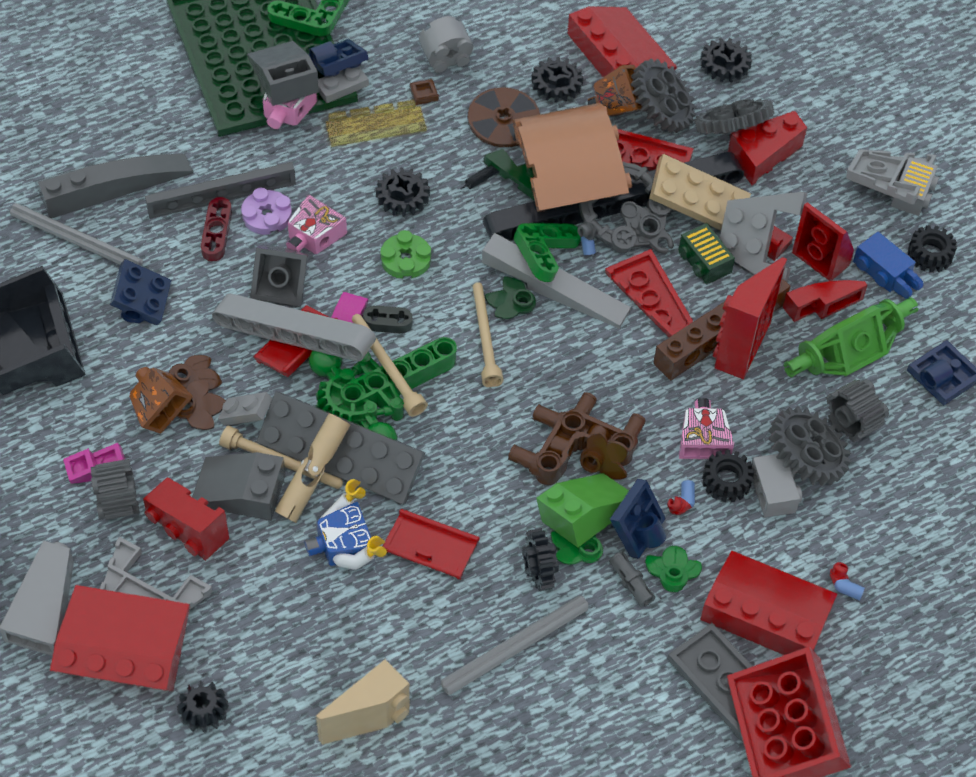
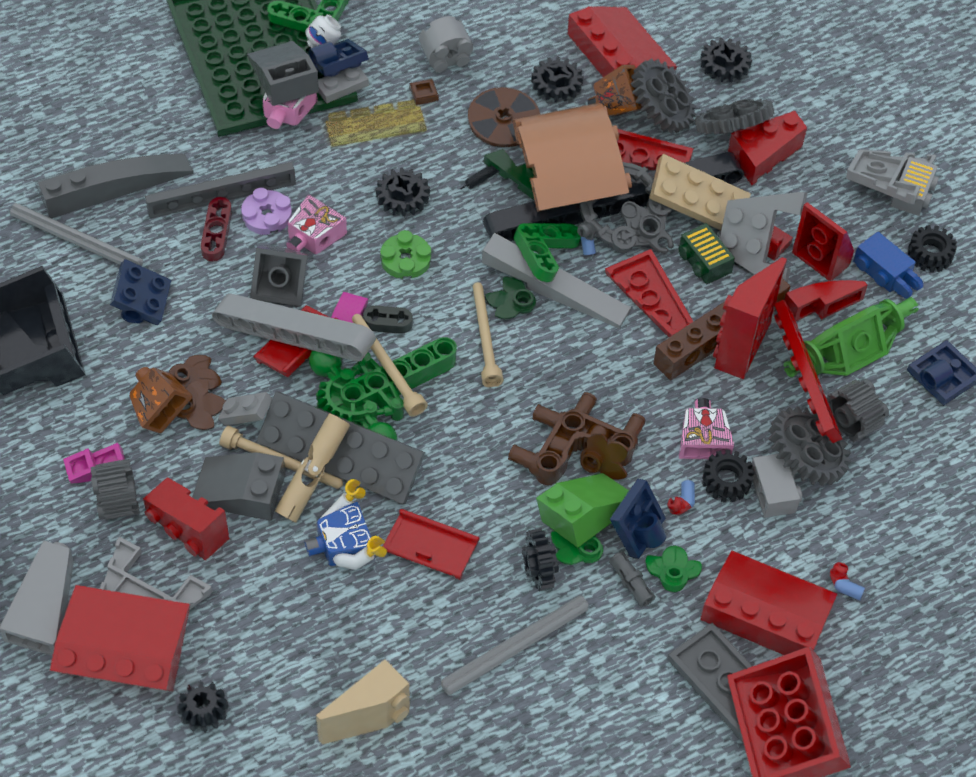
none -> white head [306,15,341,48]
none -> red plate [774,300,843,443]

